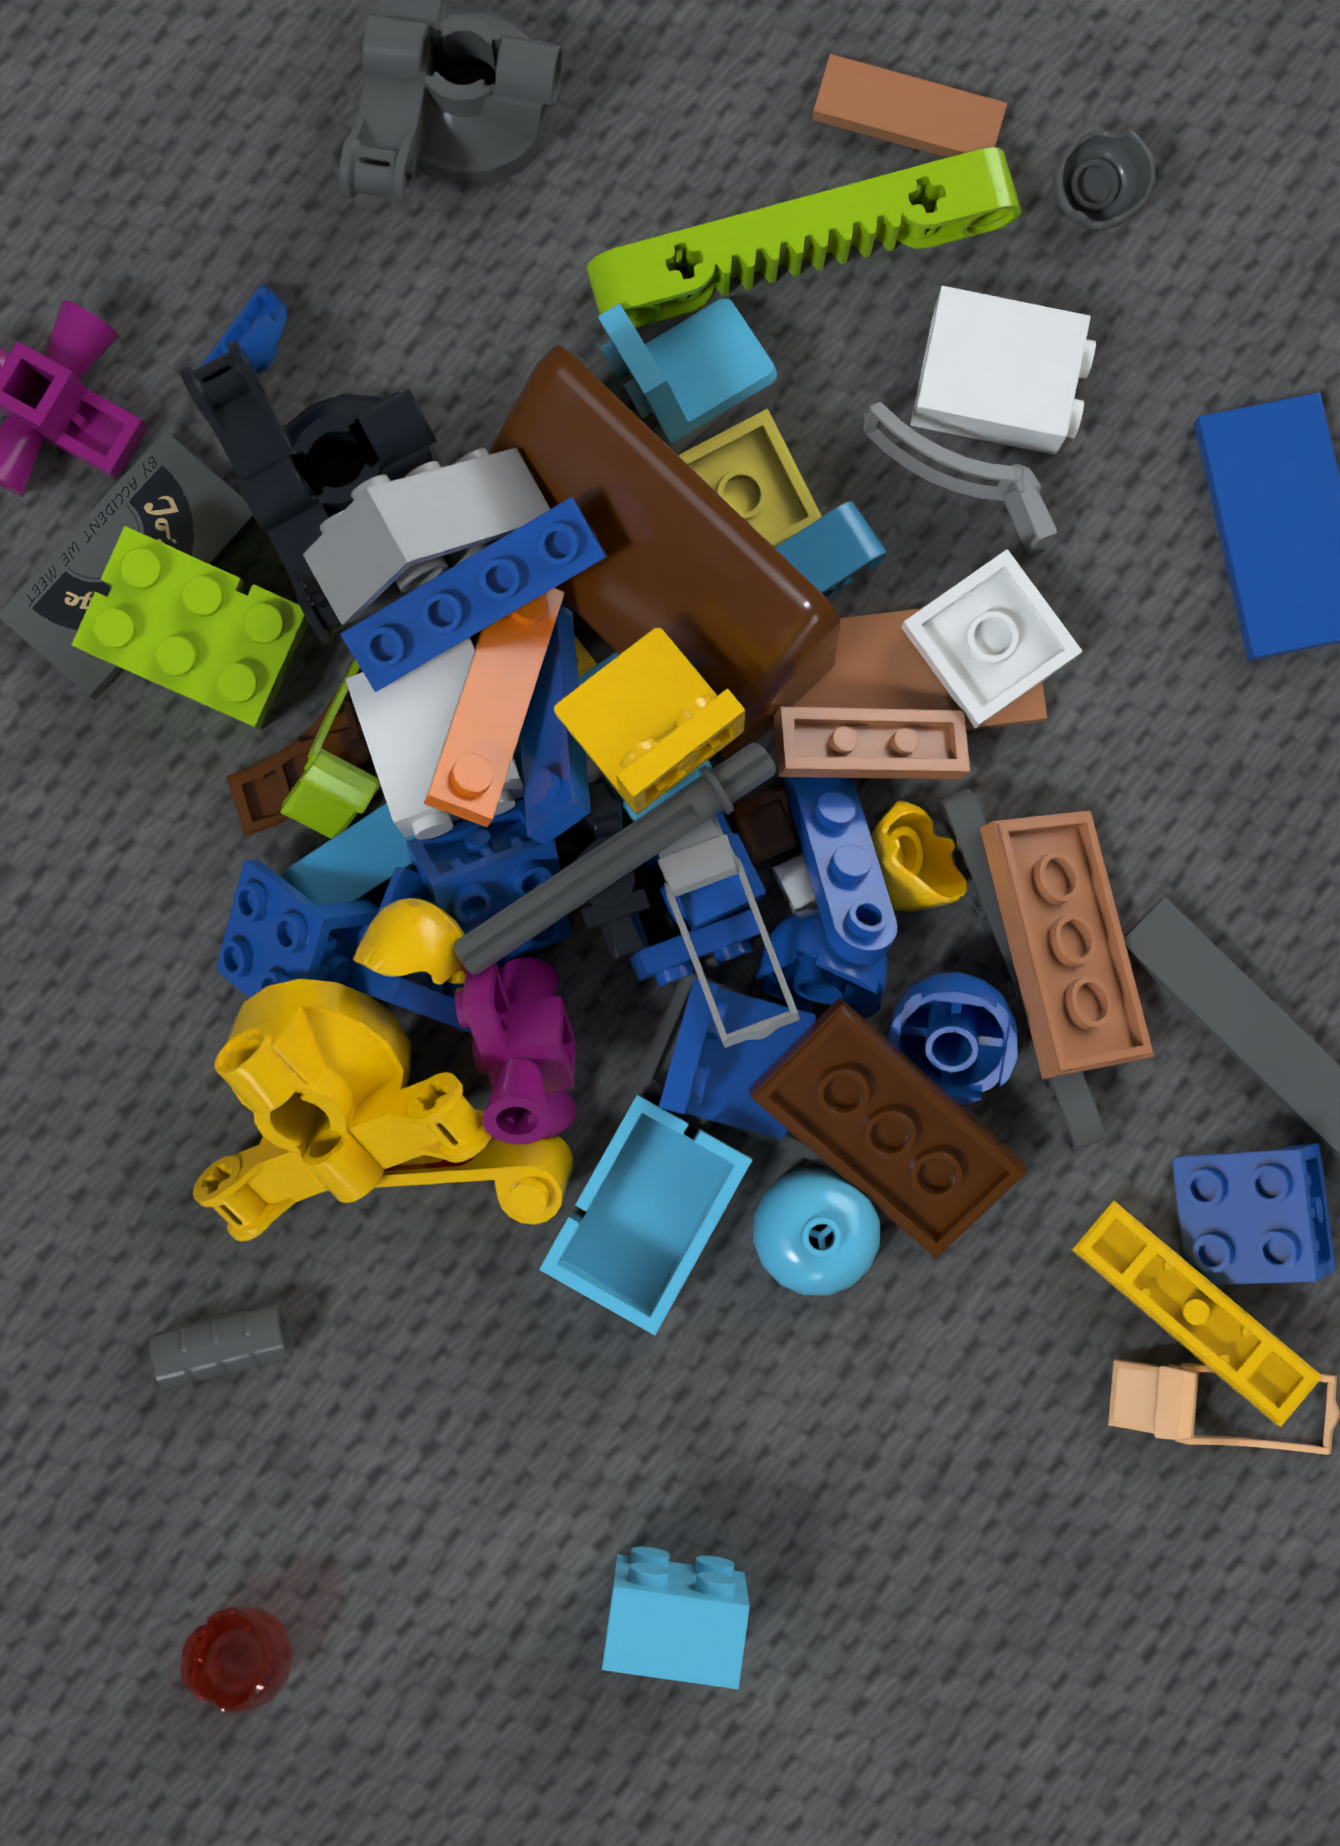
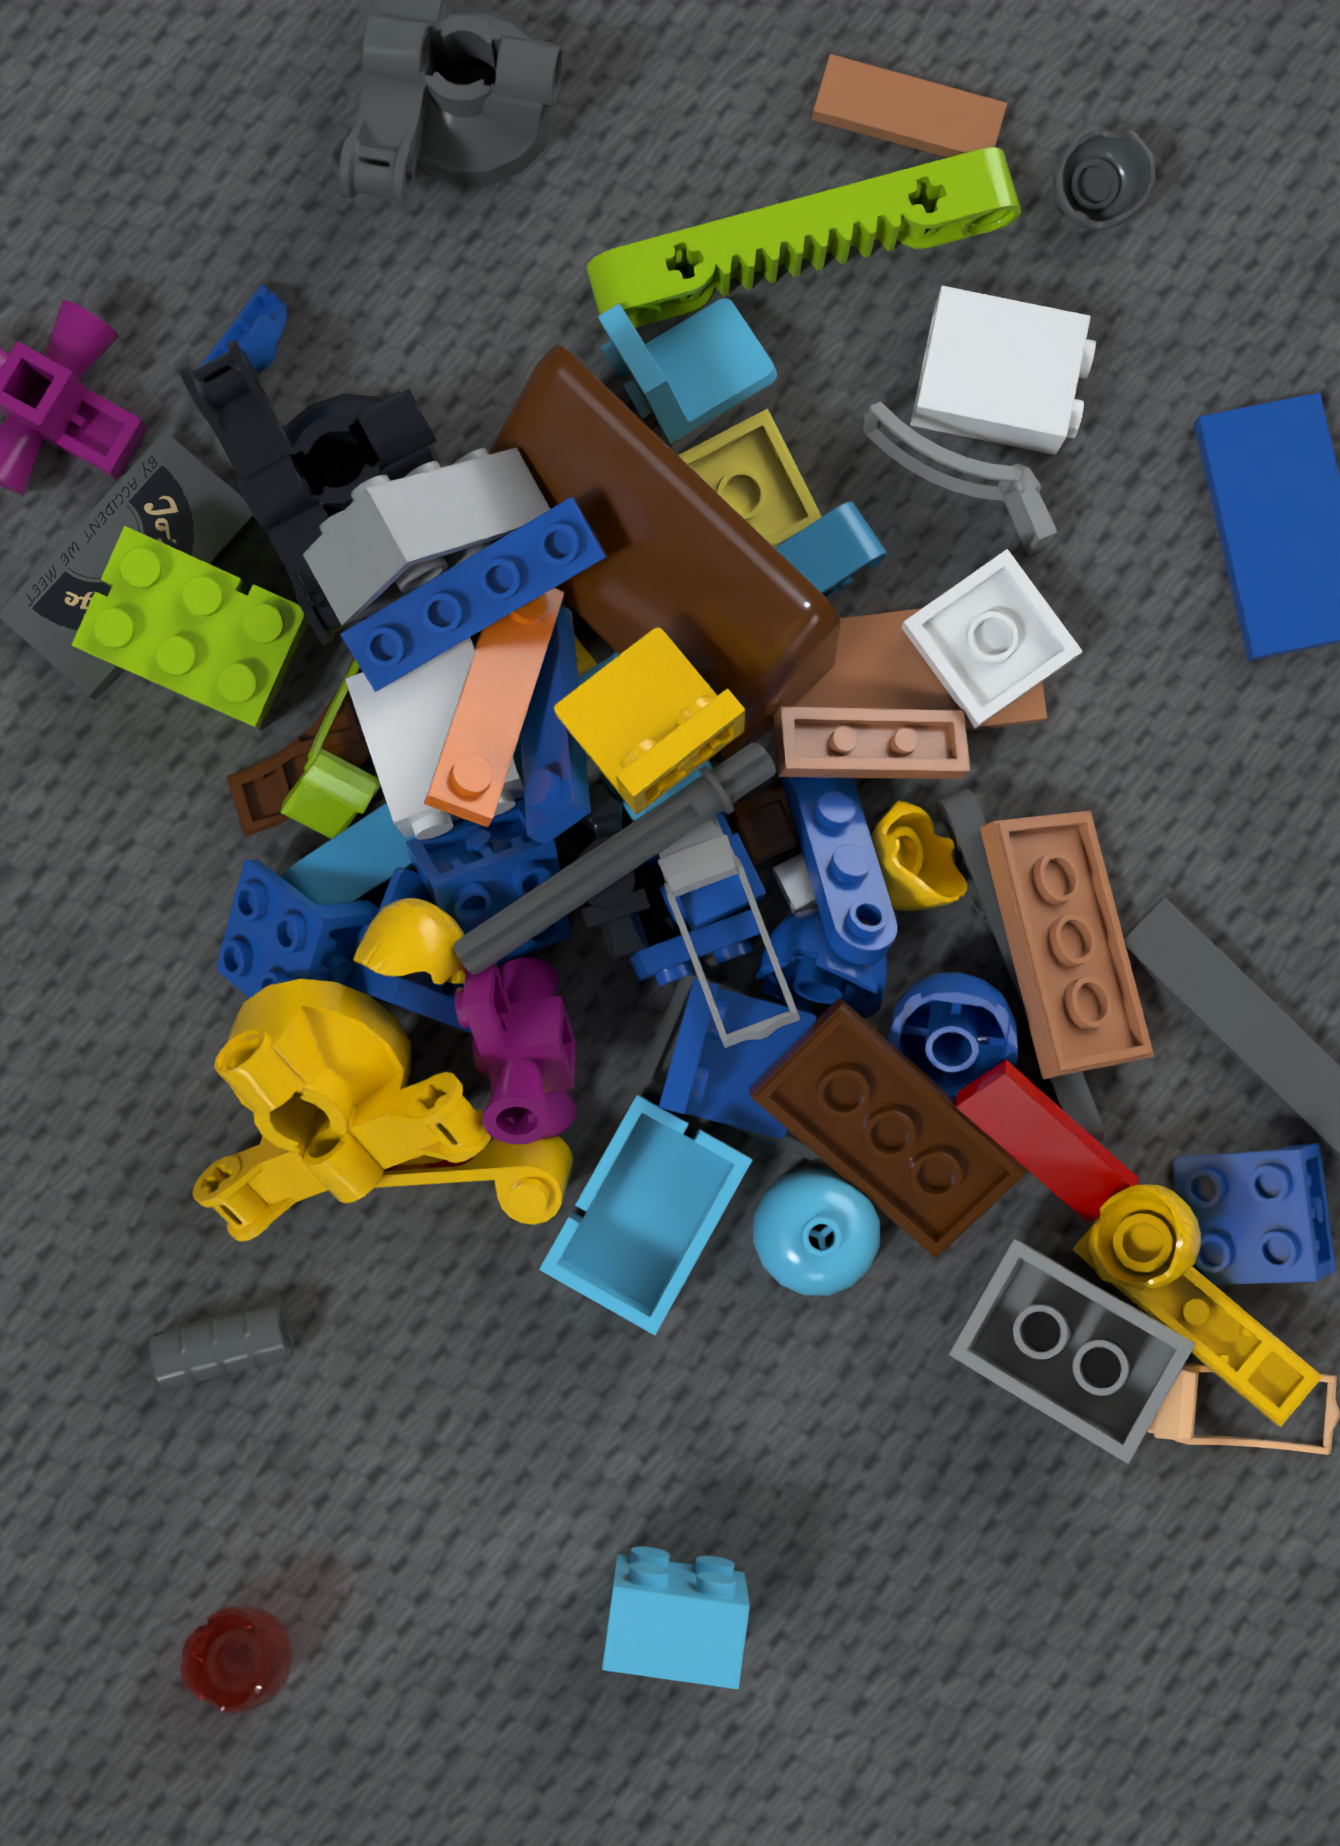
none -> light grey brick [949,1239,1196,1464]
none -> red tile [956,1060,1139,1223]
none -> yellow hair [1087,1184,1201,1289]

